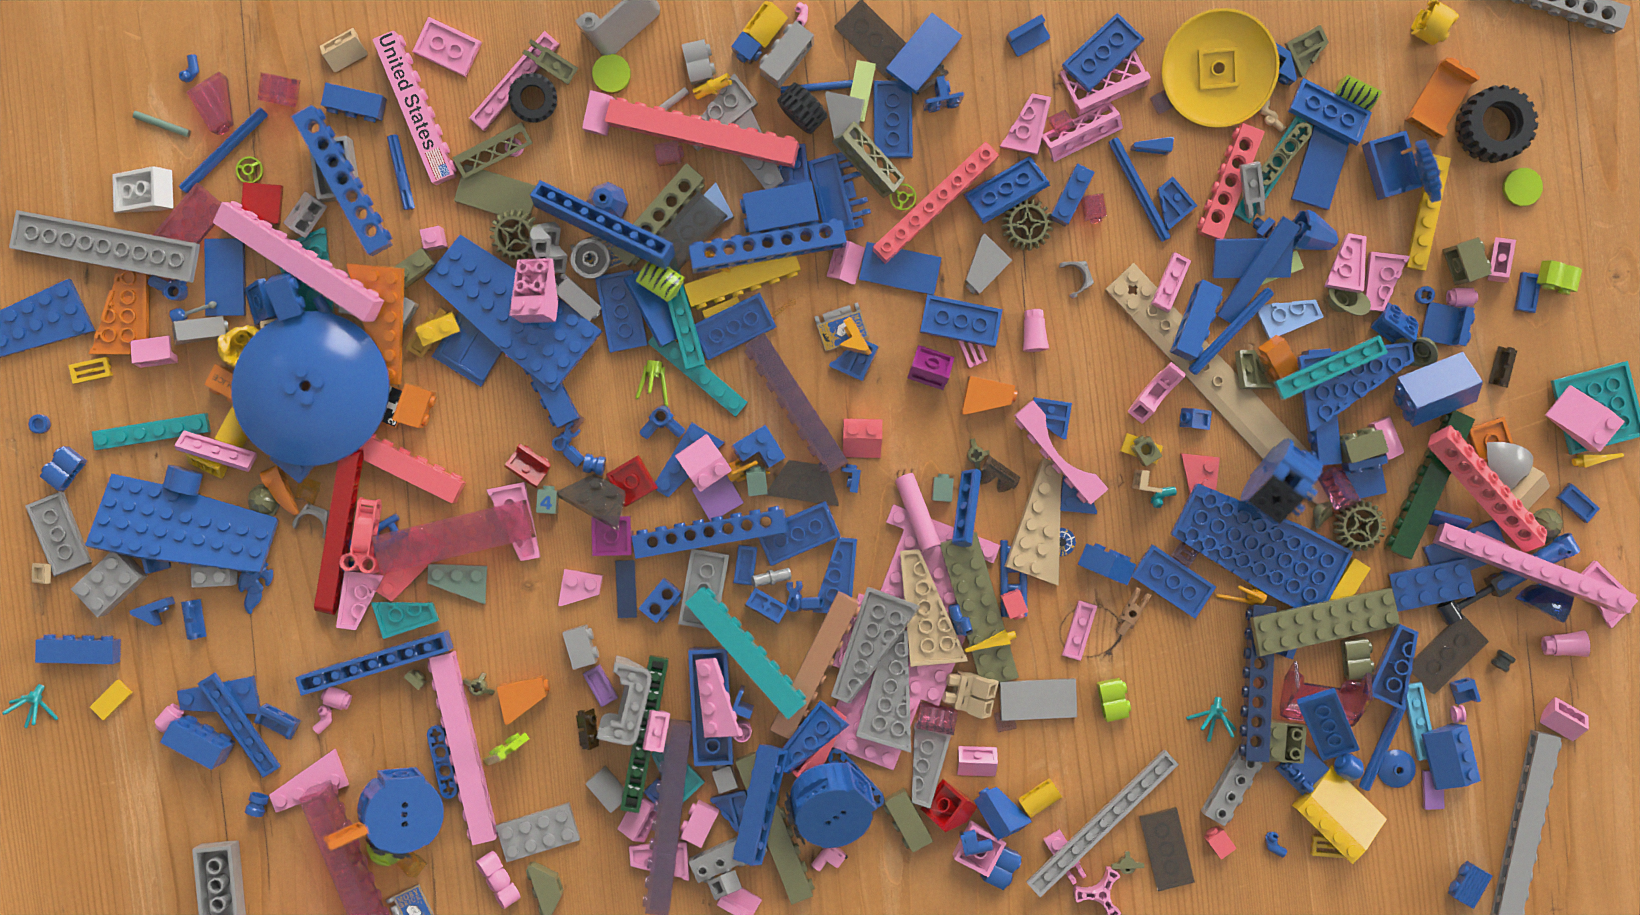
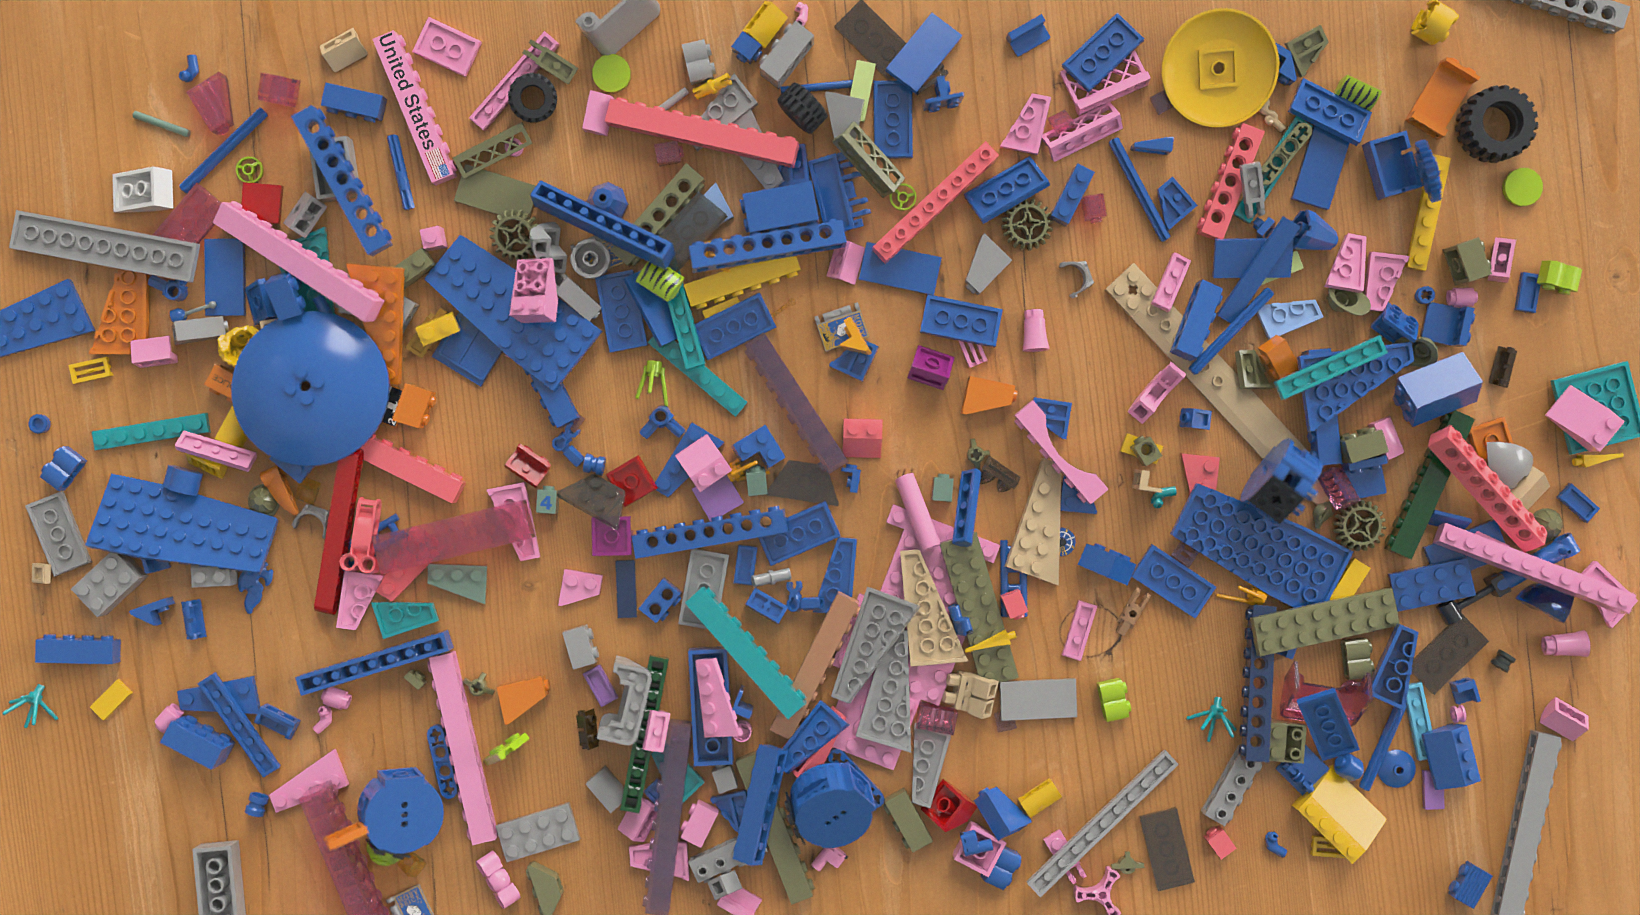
bright pink panel [957,746,998,776] -> none

